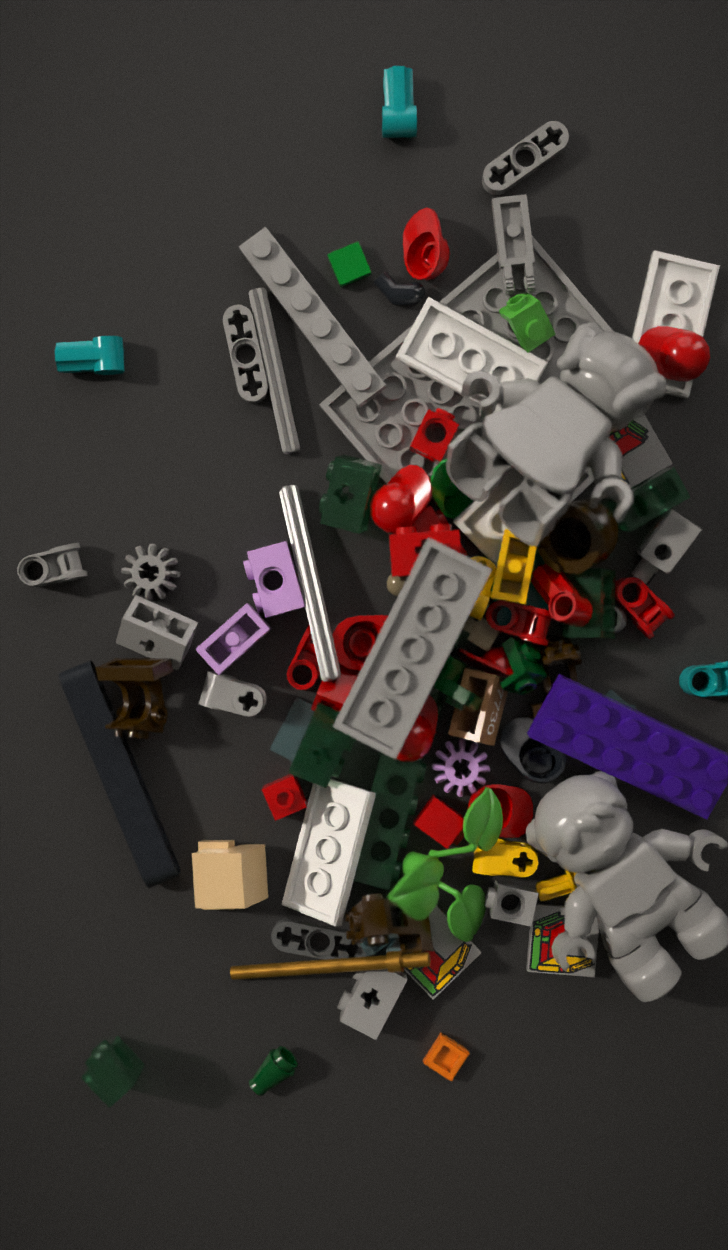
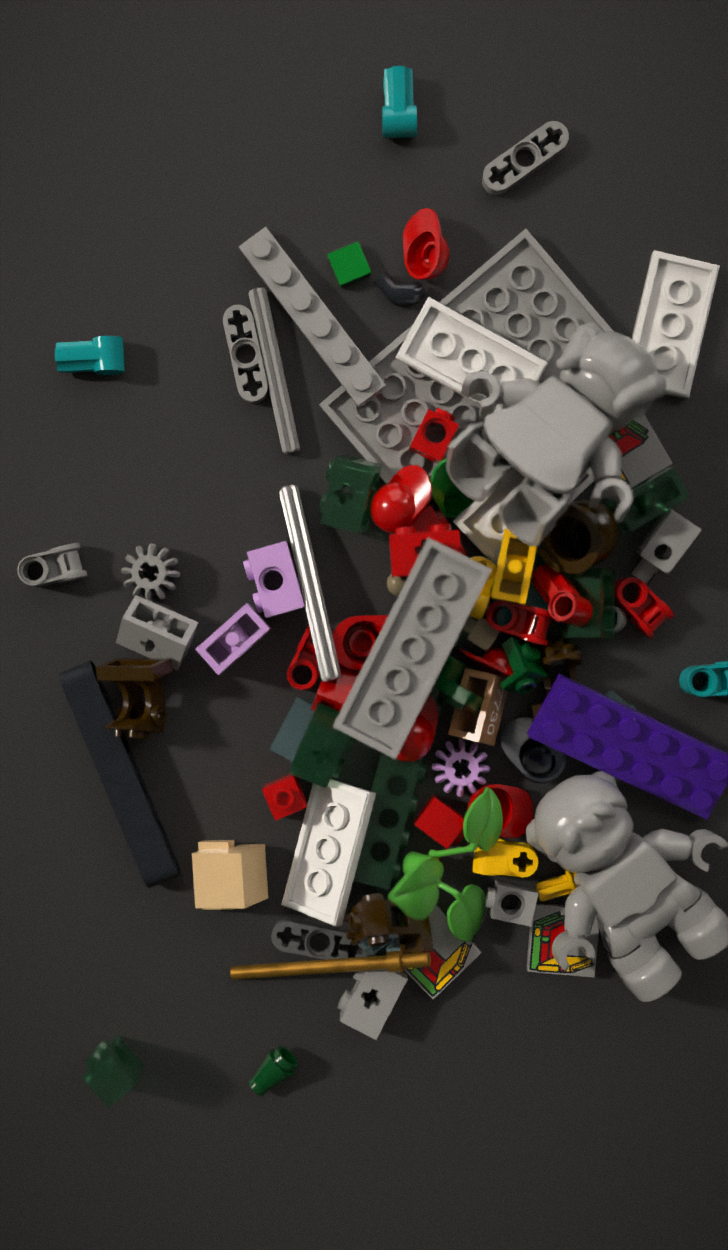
light grey piece [199,671,267,717] -> none
orange tile [423,1032,470,1082] -> none
light grey hinge [491,194,535,296] -> none
bright green bracket [499,293,556,353] -> none
red cap [638,326,710,382] -> none

